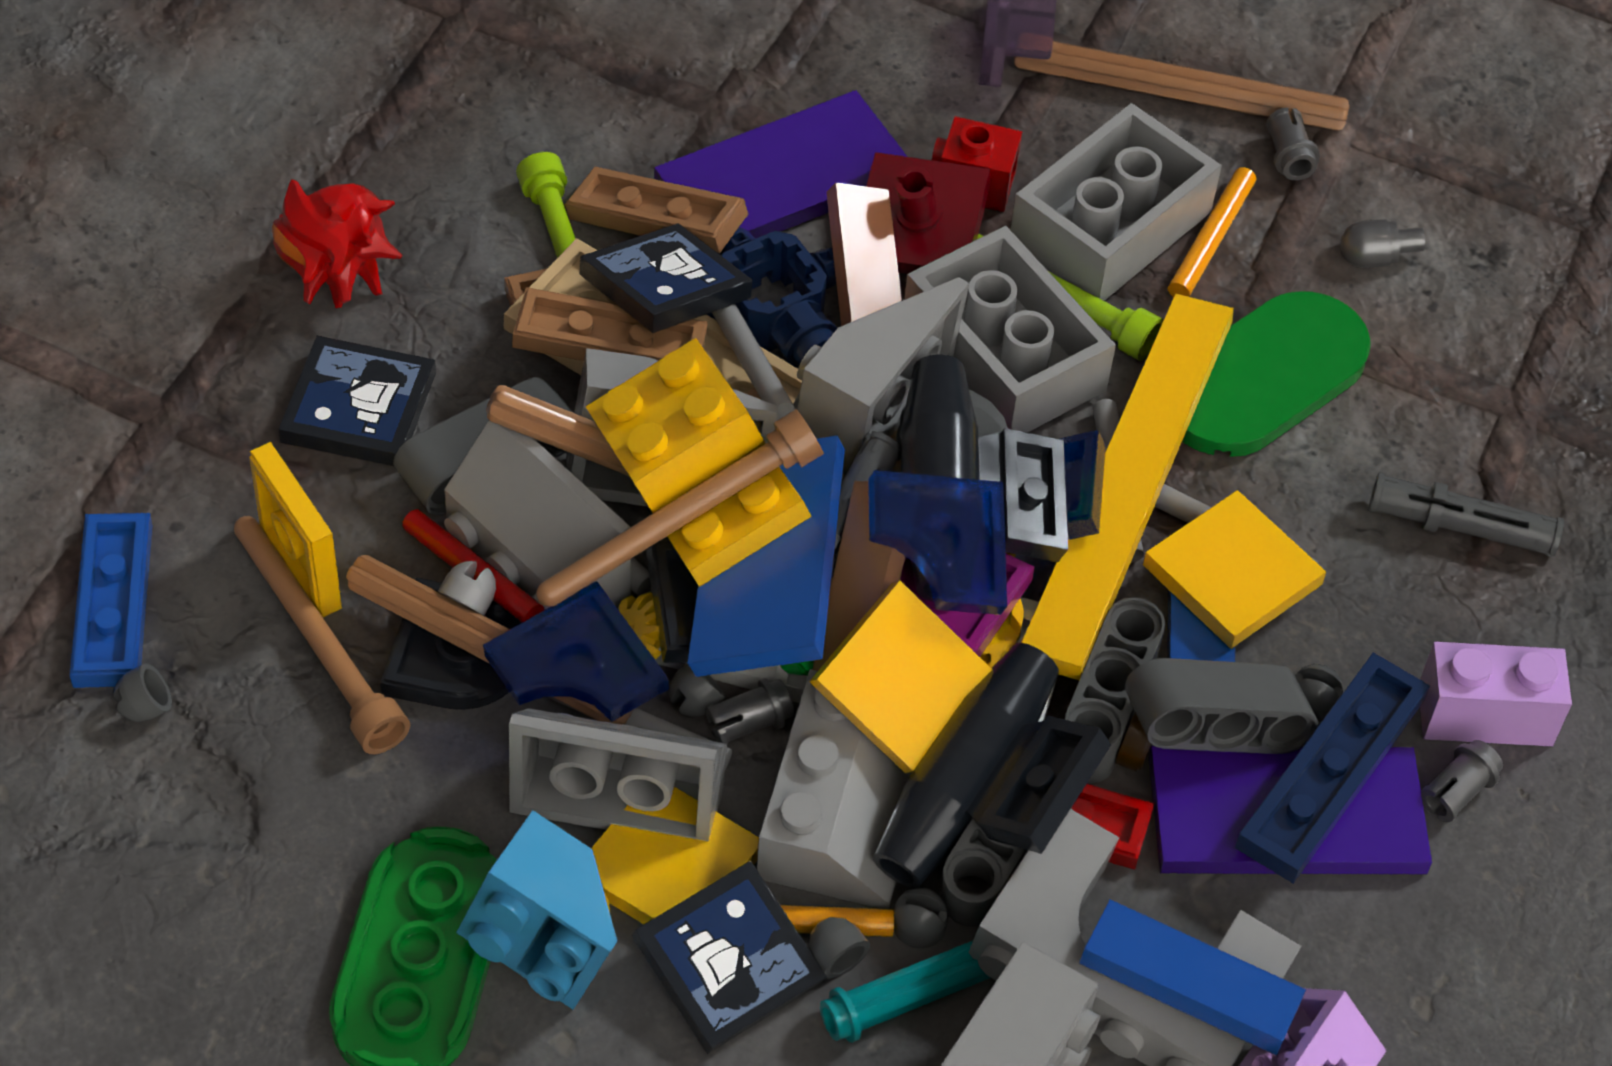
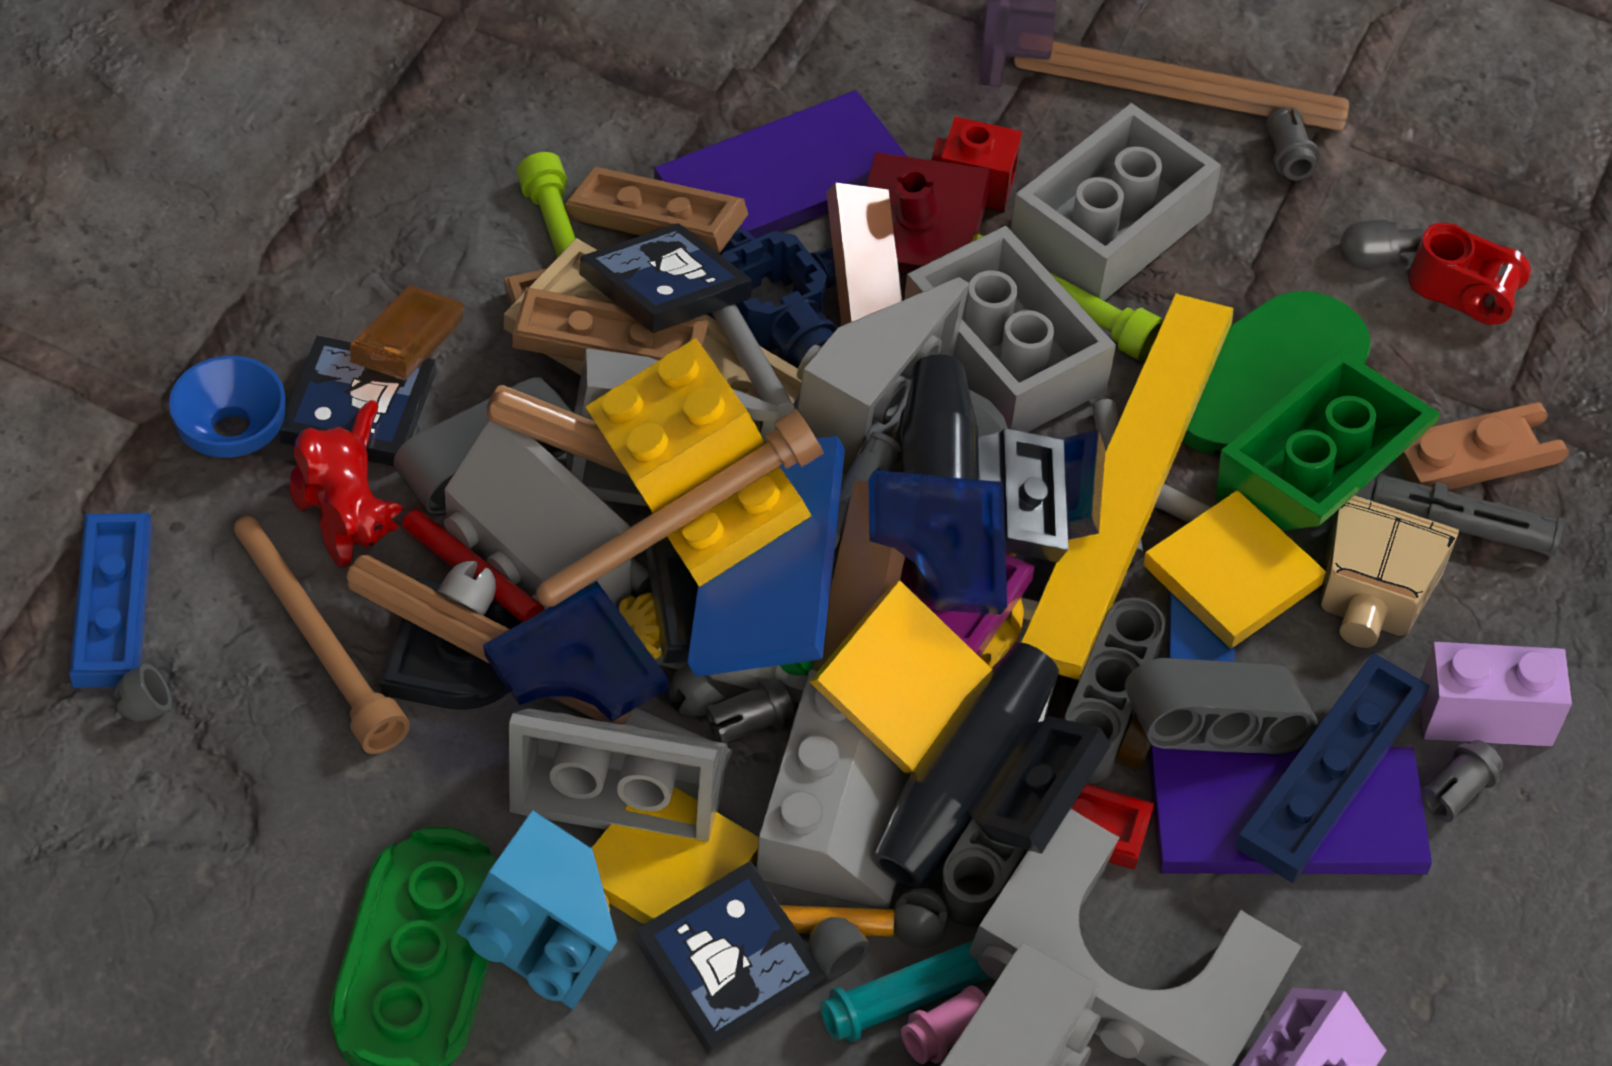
yellow tile [249,442,342,617] -> none
red hair [272,179,402,308] -> none
blue tile [1079,899,1306,1056] -> none
light orange bar [1168,167,1256,297] -> none
dark grey hinge [1295,663,1343,722] -> none
none -> blue piece [169,356,286,458]
none -> red animal [289,400,402,568]
none -> clear orange tile [350,285,463,380]
none -> bright pink pin [901,985,986,1064]
none -> green slope [1215,349,1440,530]
none -> tan torso [1320,495,1459,648]
none -> nougat hinge [1395,403,1569,490]
none -> red piece [1408,222,1532,325]

